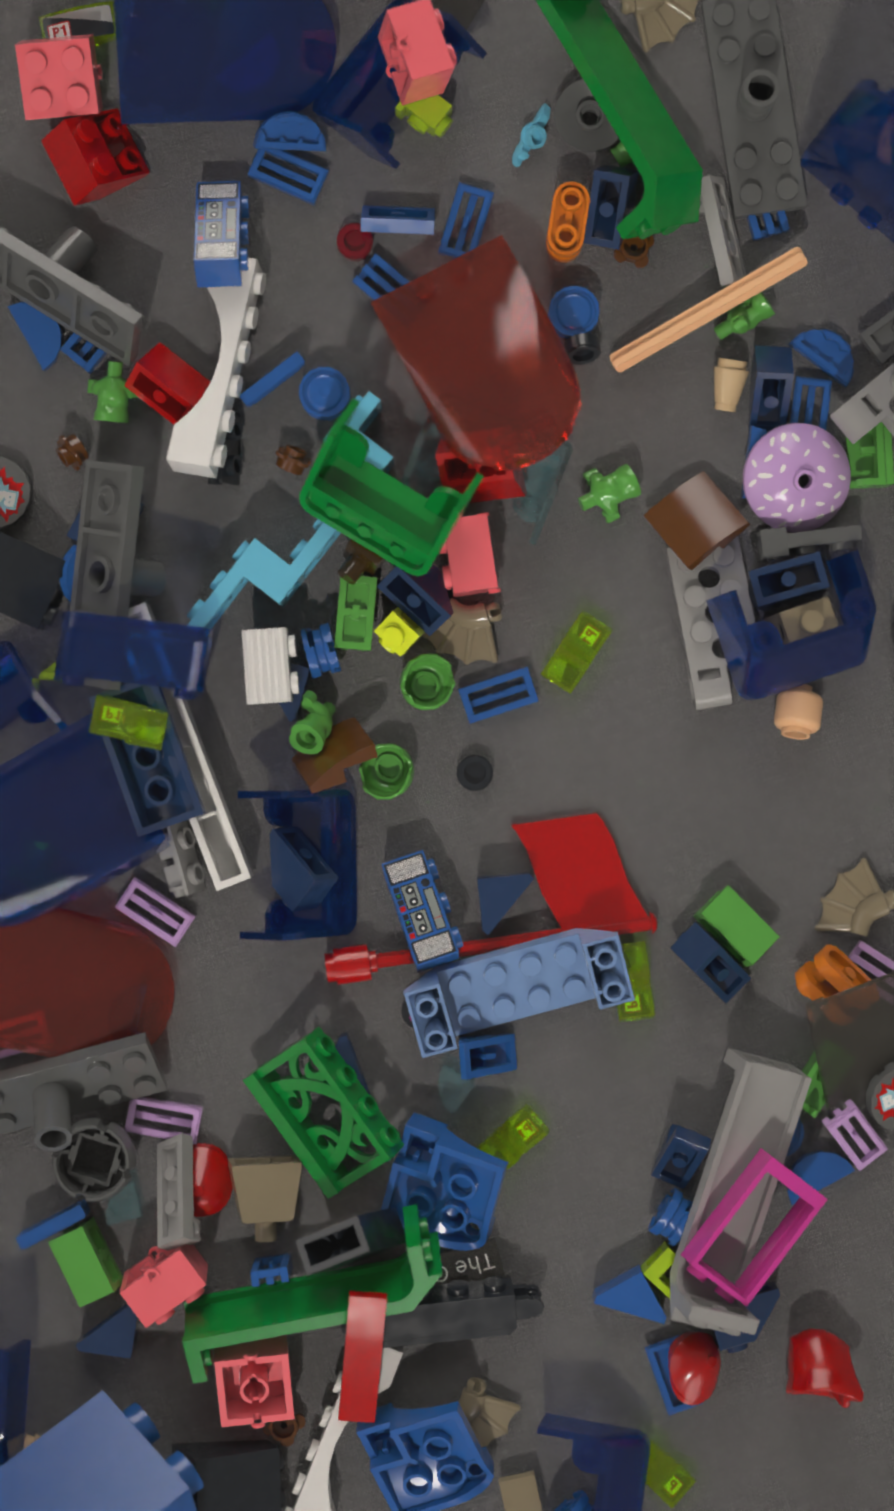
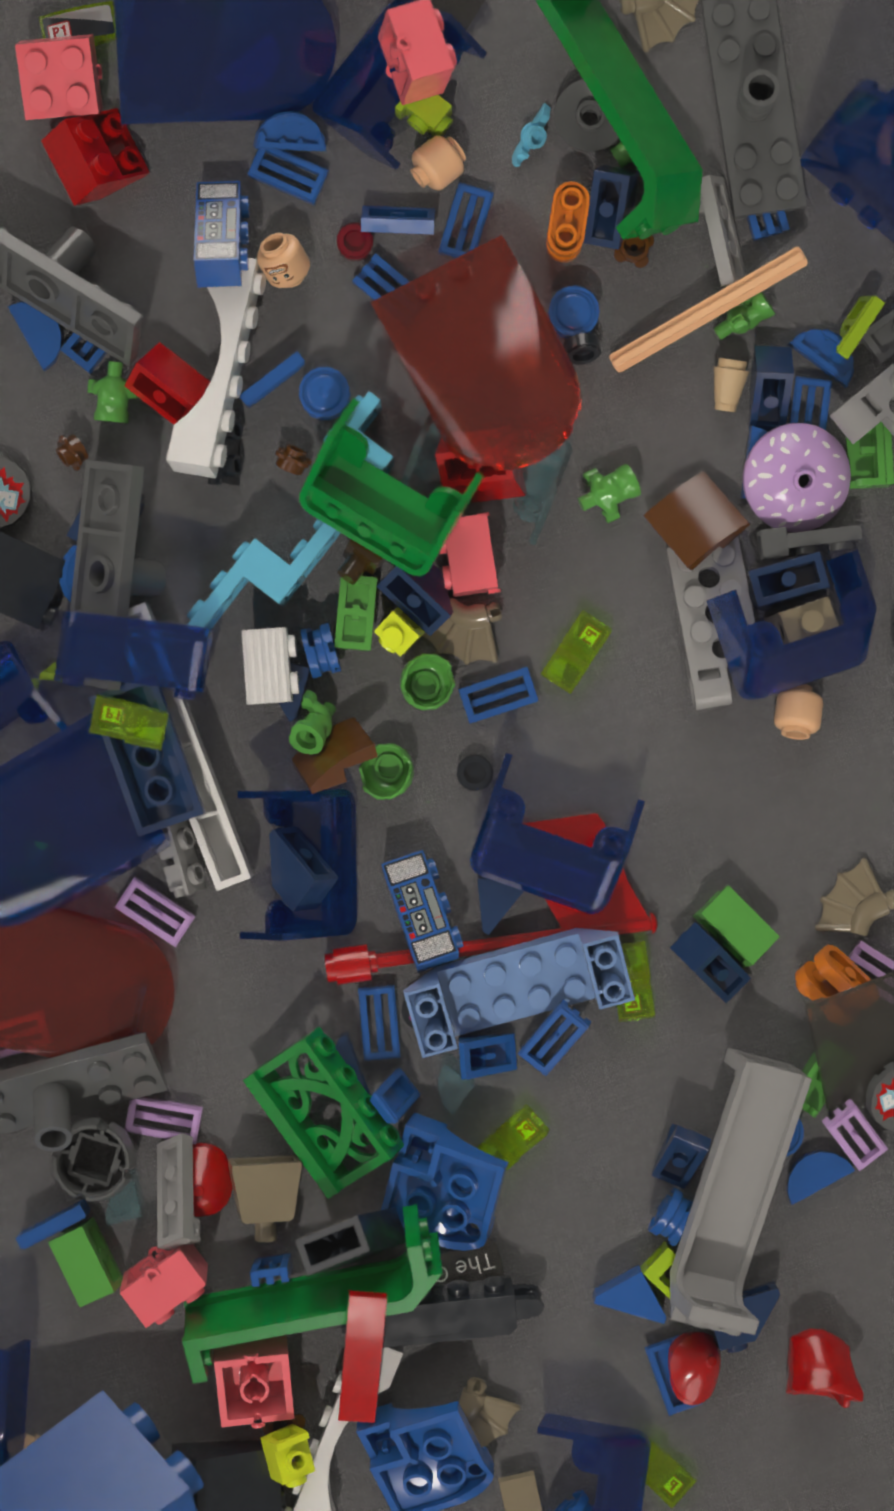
dark blue slope [75,1303,140,1359] -> none
dark pink window [680,1148,828,1307] -> none
none -> light nougat head [257,233,310,288]
none -> neon yellow brick [260,1424,315,1488]
none -> blue tile [358,984,401,1061]
none -> blue tile [370,1067,421,1124]
none -> light nougat head [410,135,466,191]
none -> clear blue windscreen [469,753,645,914]
none -> blue tile [518,999,591,1076]
none -> lime tile [836,295,885,359]

